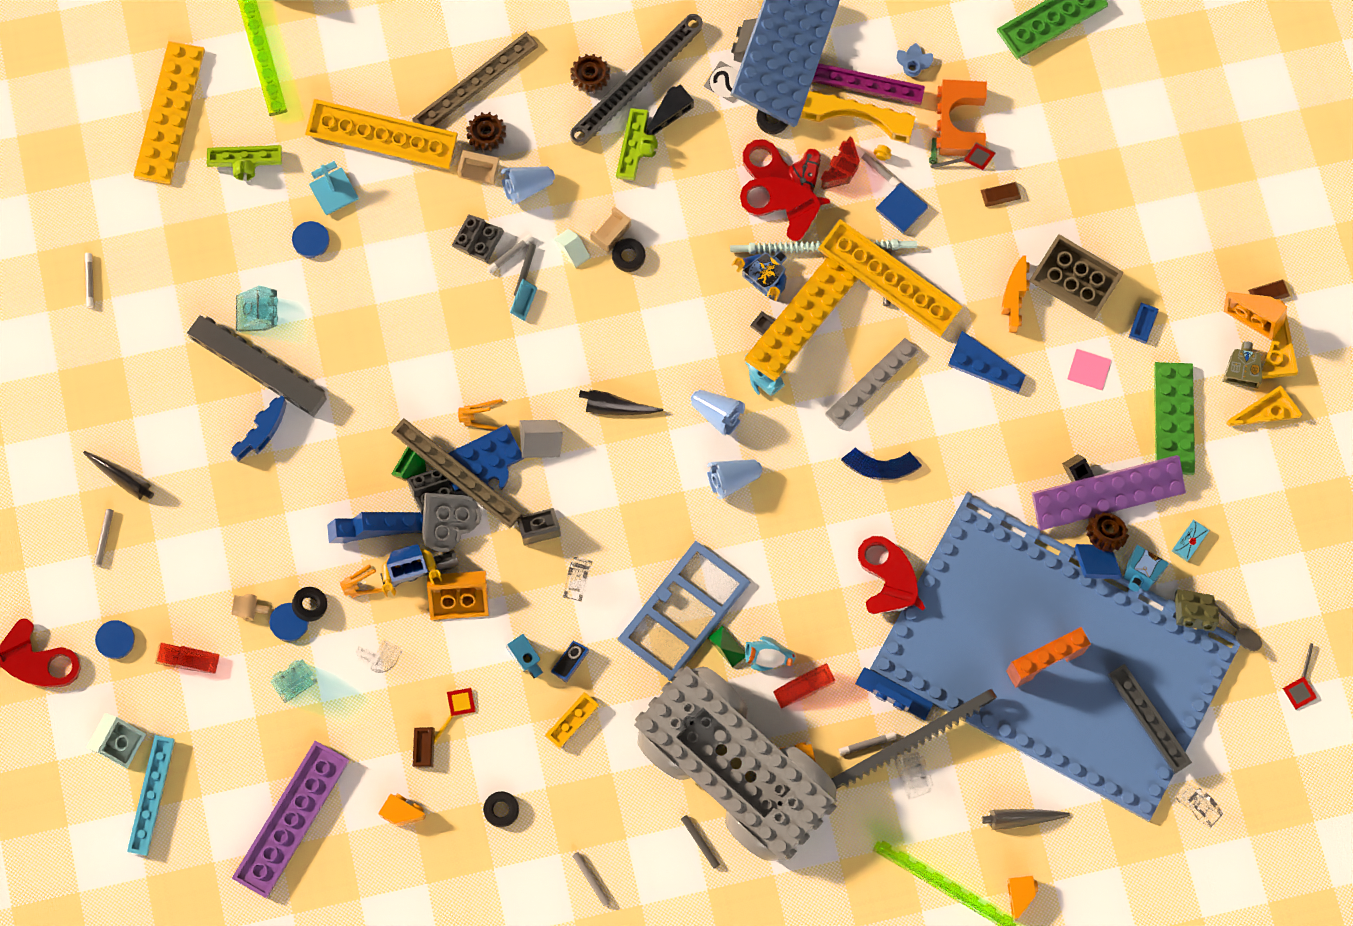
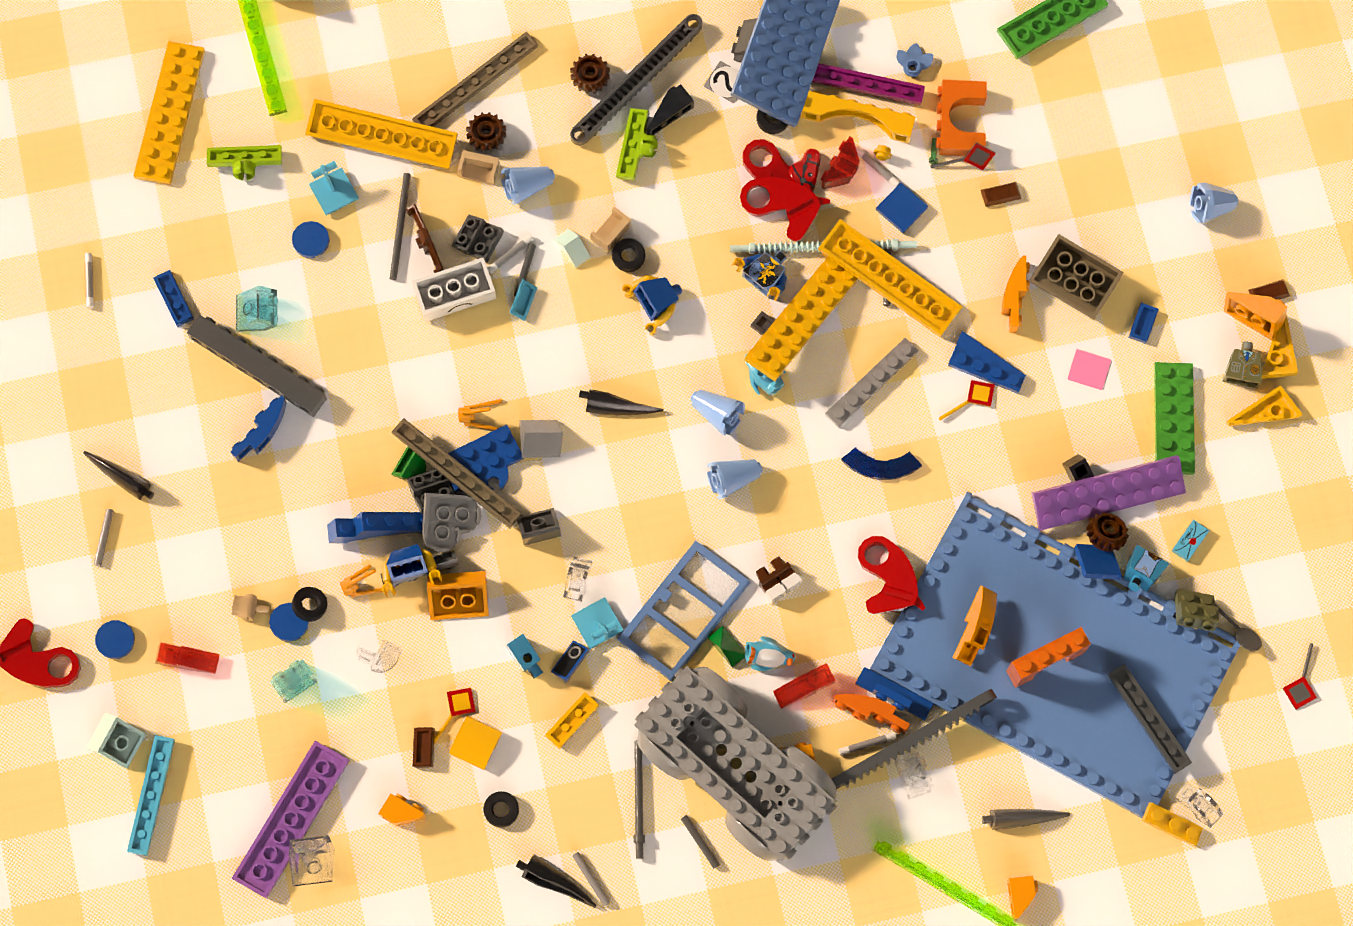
none -> blue tile [153,270,194,327]
none -> clear slope [289,835,335,887]
none -> dark grey piece [389,173,411,280]
none -> reddish brown plate [406,204,444,273]
none -> white brick [412,257,497,322]
none -> yellow slope [449,715,503,770]
none -> black piece [515,854,597,908]
none -> medium azure plate [571,597,624,649]
none -> blue torso [622,275,682,336]
none -> dark grey bar [633,740,645,860]
none -> hips [756,556,802,604]
none -> orange slope [832,694,910,734]
none -> piece [939,380,995,421]
none -> light orange slope [952,585,997,667]
none -> yellow plate [1142,802,1203,846]
none -> light blue cone [1189,182,1238,223]

